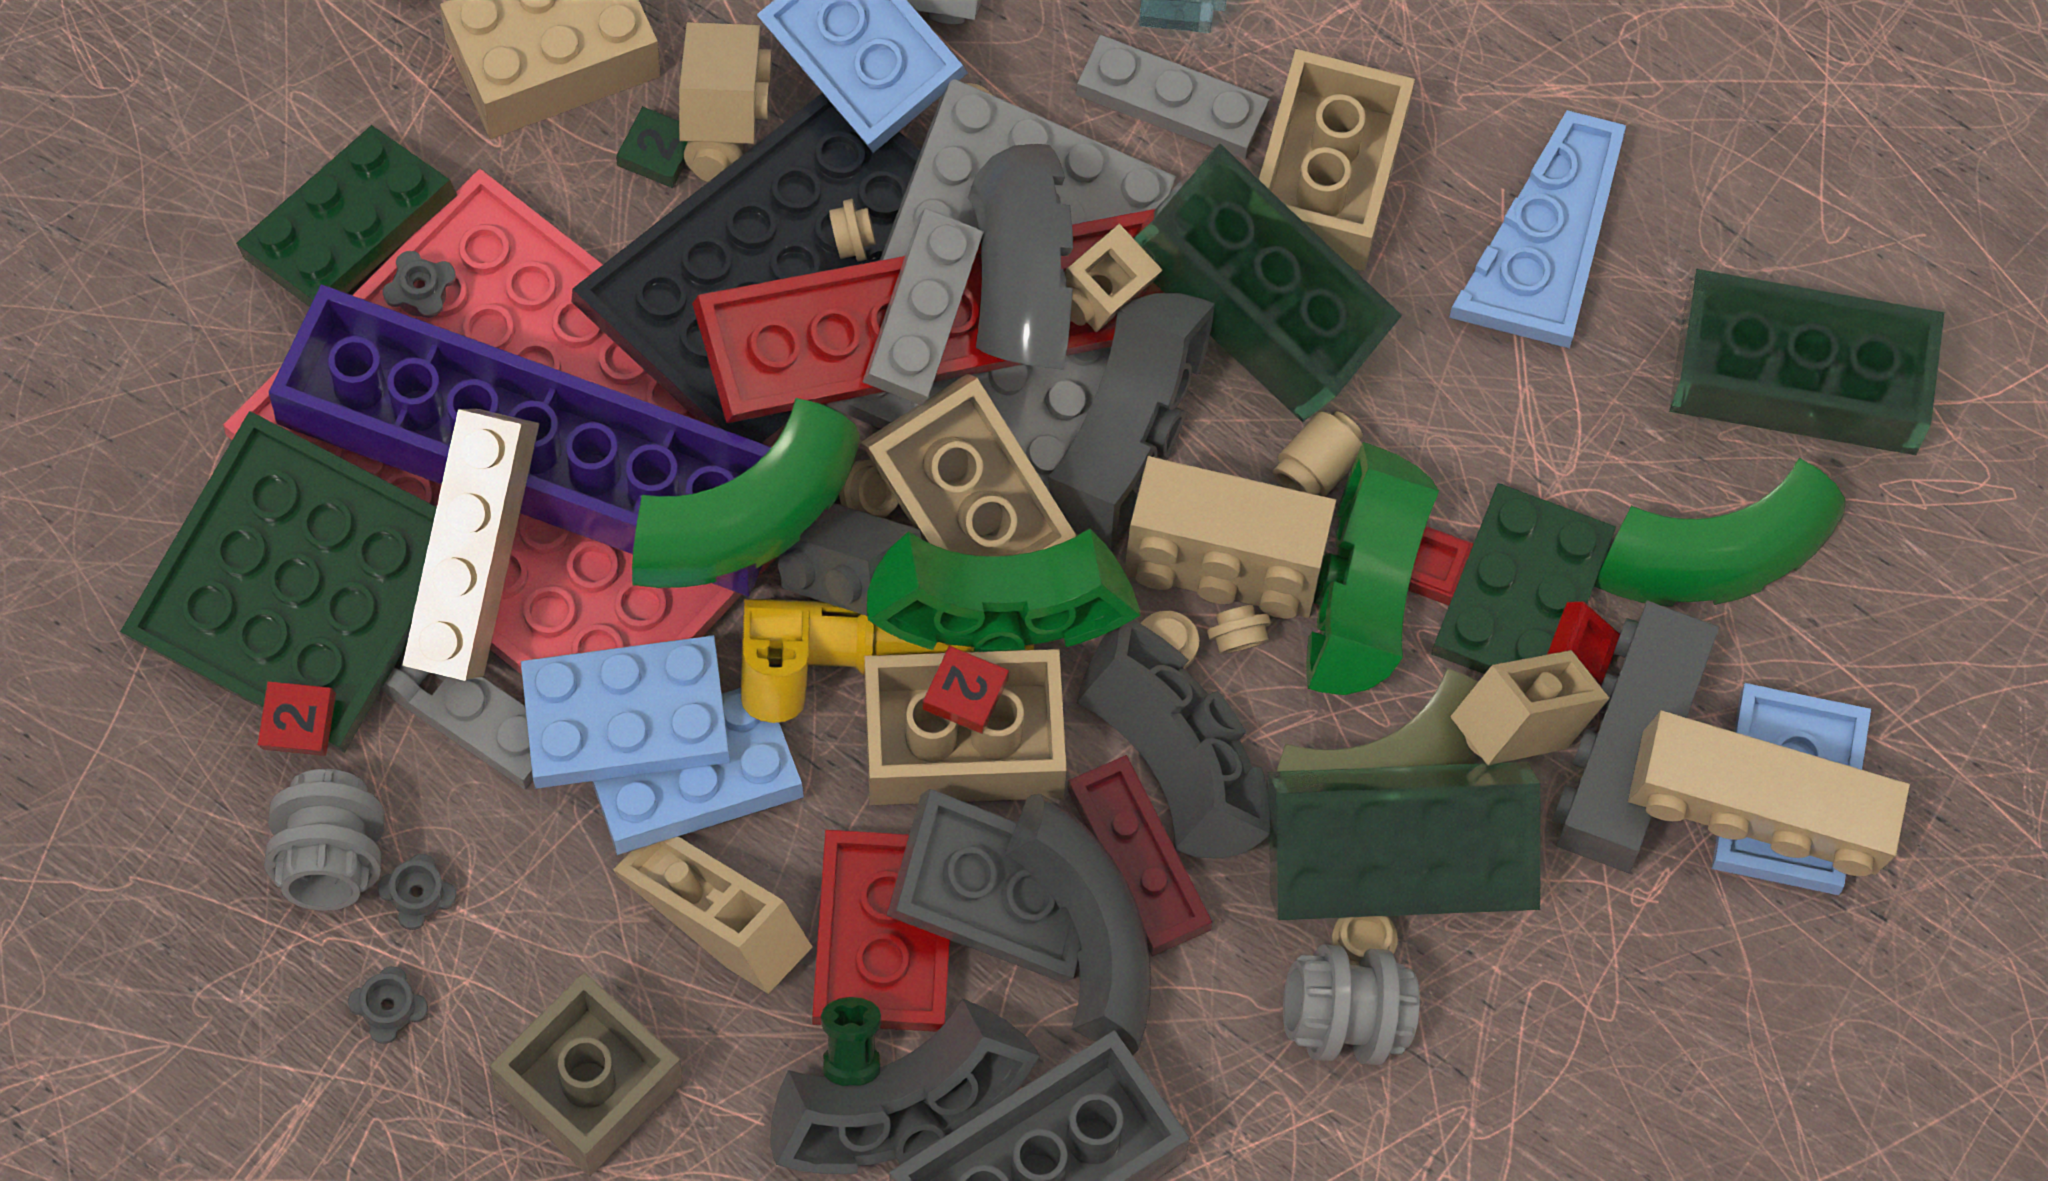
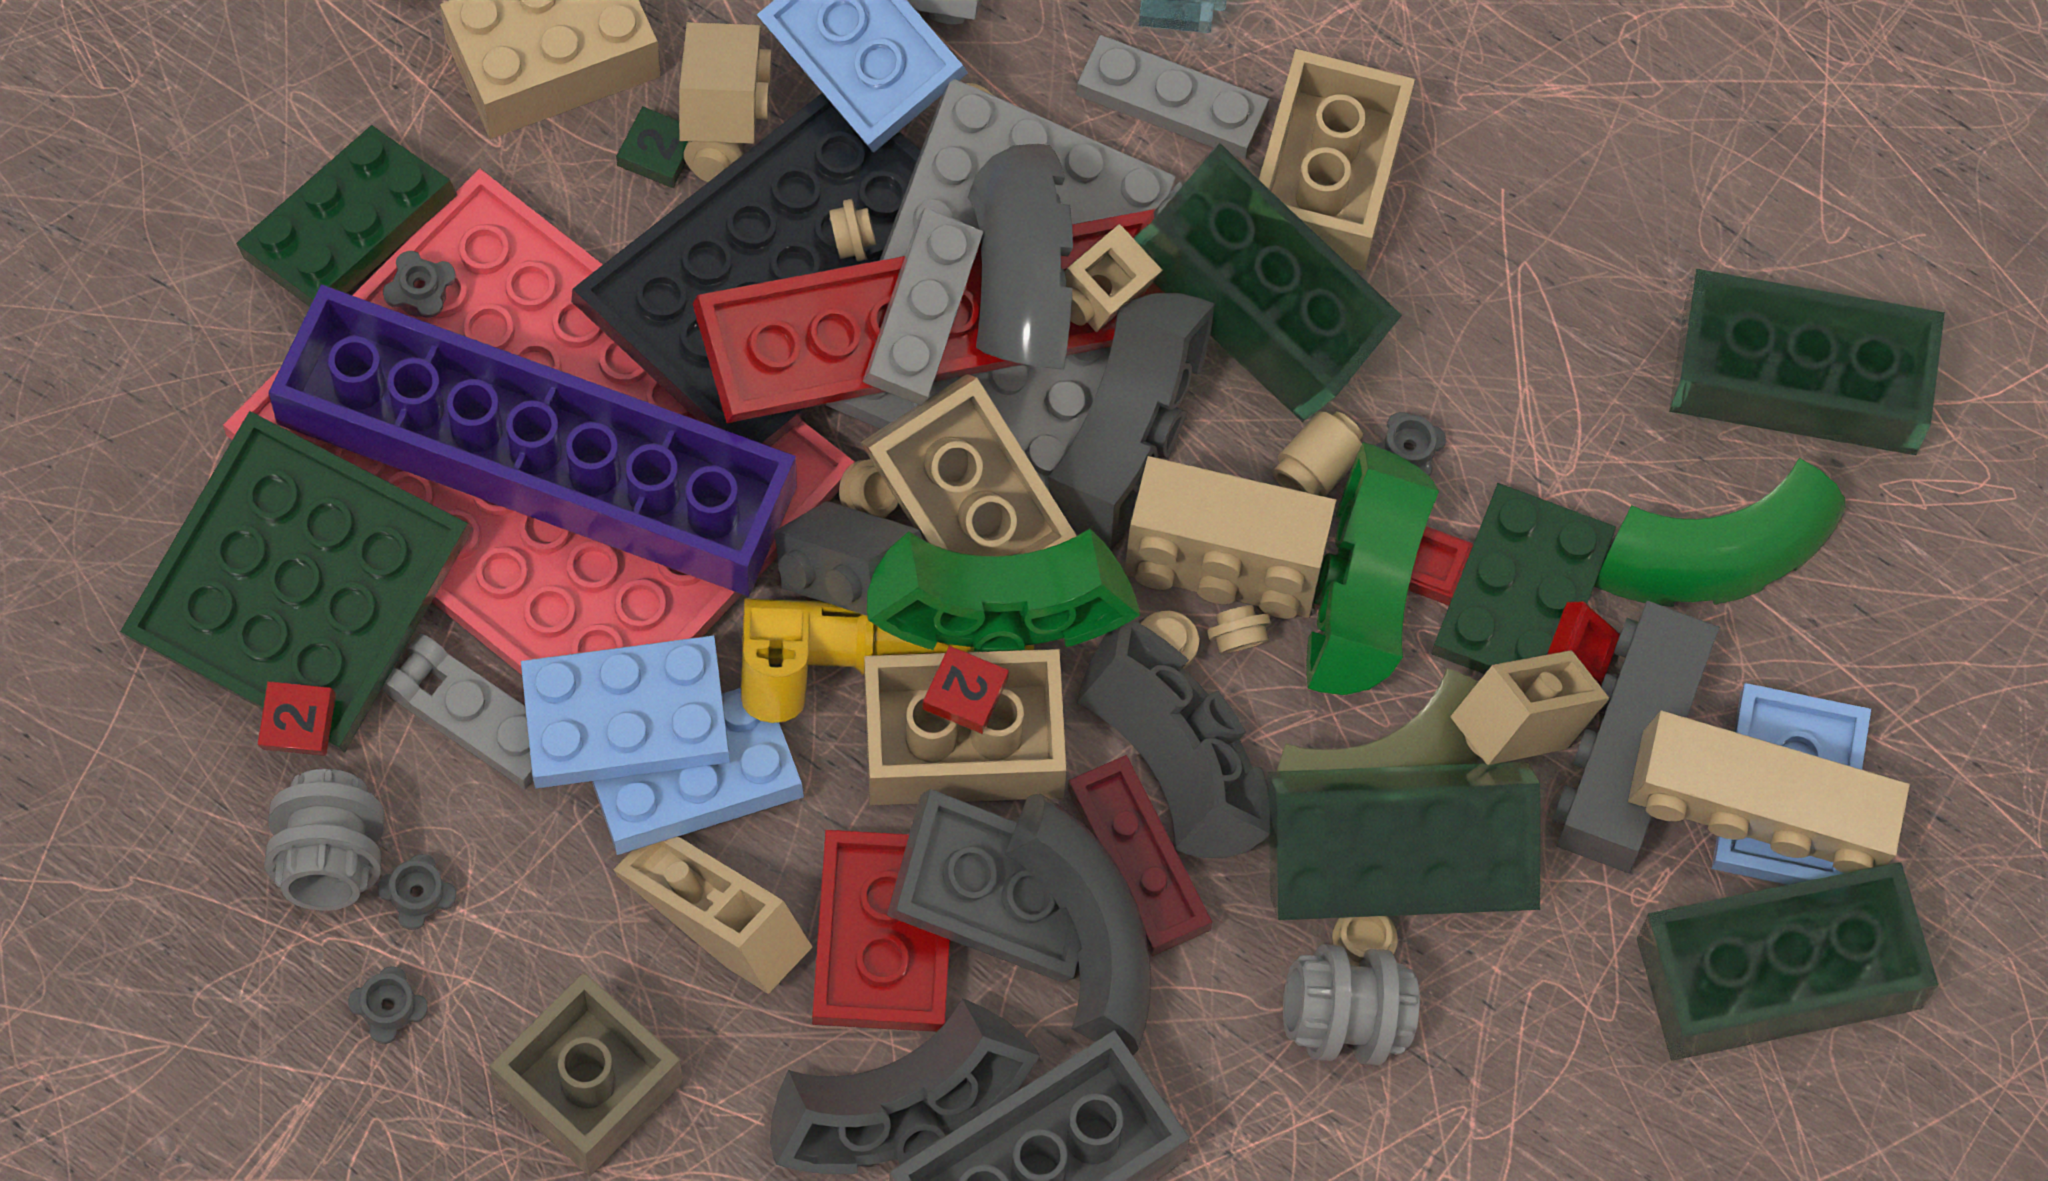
brick [402,409,539,681] -> none
green brick [632,398,860,588] -> none
dark green bush [821,997,881,1086] -> none
light blue wing [1449,110,1626,349] -> none
none -> dark grey plate [1376,412,1446,476]
none -> clear green brick [1637,862,1939,1061]

